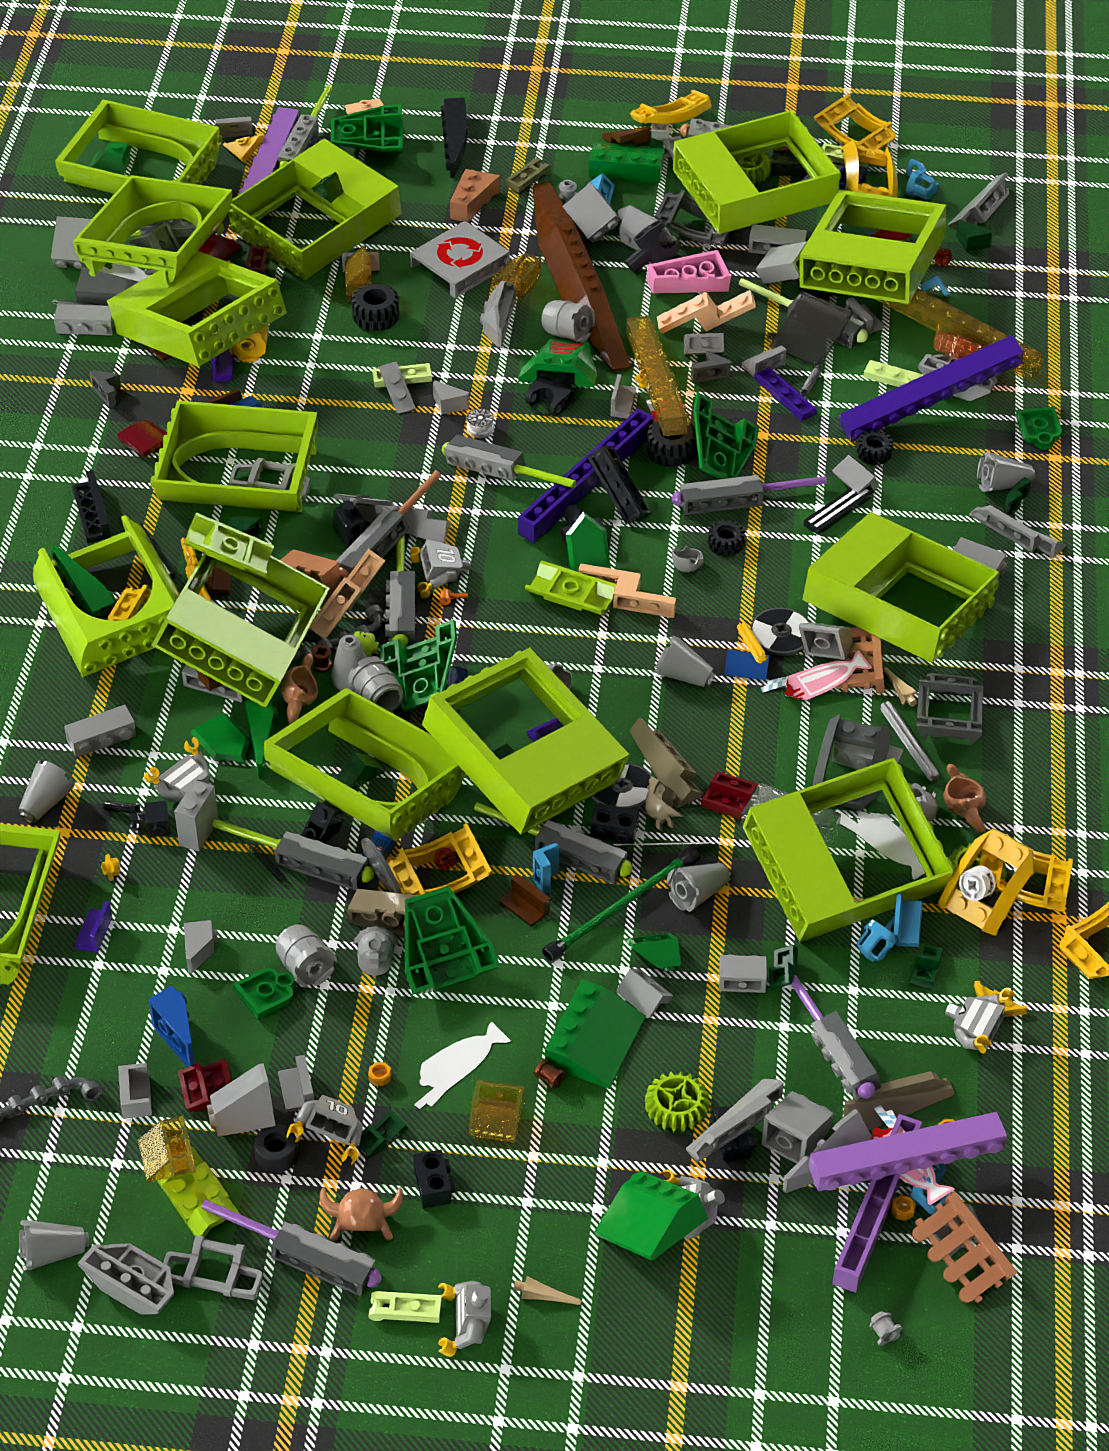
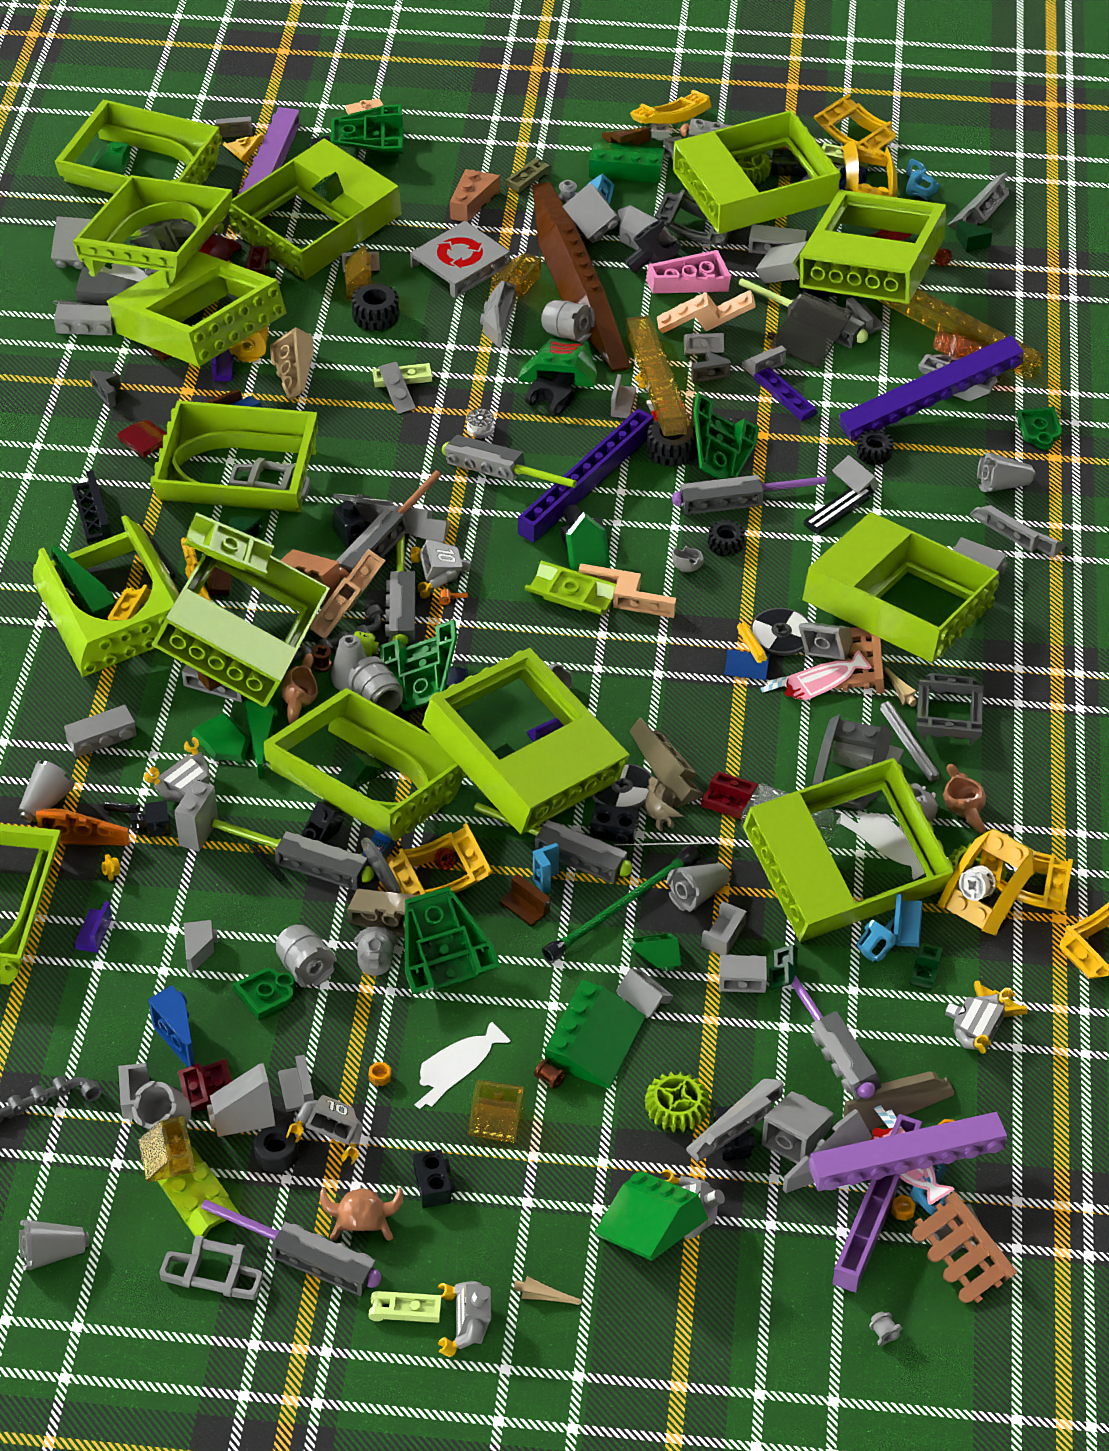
light grey wedge [78,1243,174,1315] -> none
light grey piece [277,85,333,169] -> none
dark green slope [359,1110,408,1158] -> none
light grey slope [433,381,469,415] -> none
black slope [441,98,467,178] -> none
black fence [587,446,651,525] -> none
light grey cone [654,636,715,687] -> none
light grey piece [801,365,821,398] -> none
yellowish green plate [863,360,924,387] -> none
dark azure panel [921,275,951,297] -> none
dark green slope [1004,477,1031,516] -> none
none -> orange wedge [36,808,130,846]
none -> light grey cylinder [131,1081,191,1135]
none -> tan wedge [270,327,314,400]
none -> light grey panel [701,902,746,955]

